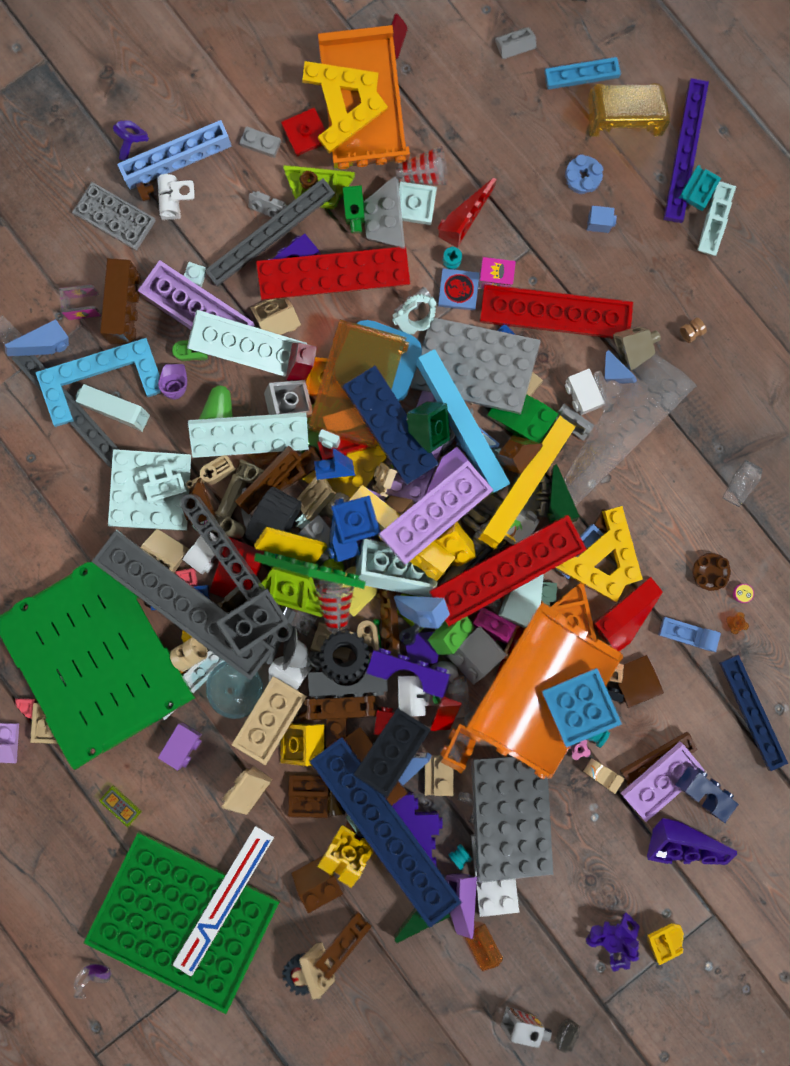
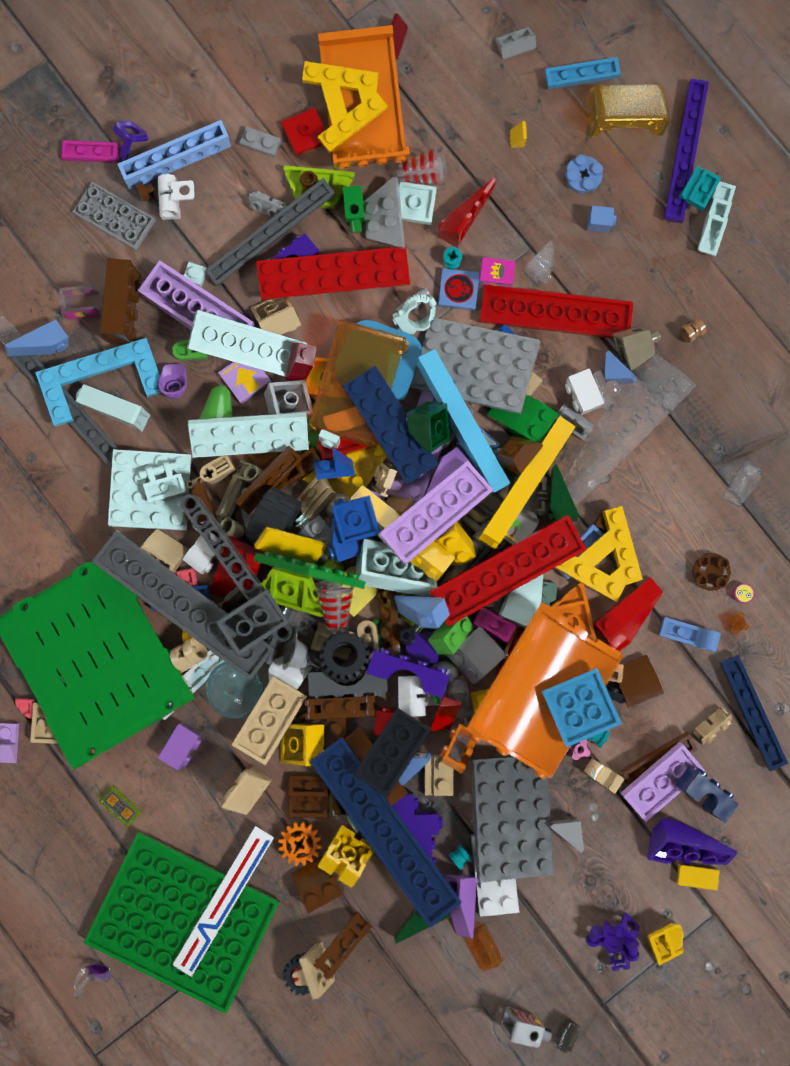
none -> dark pink tile [61,140,119,163]
none -> lavender tile [218,362,271,404]
none -> orange gear [278,821,321,866]
none -> yellow plate [470,689,489,712]
none -> yellow slope [510,121,527,148]
none -> clear slope [522,240,554,287]
none -> light grey slope [549,818,584,853]
none -> yellow tile [677,864,720,890]
none -> tan hinge [693,708,732,745]

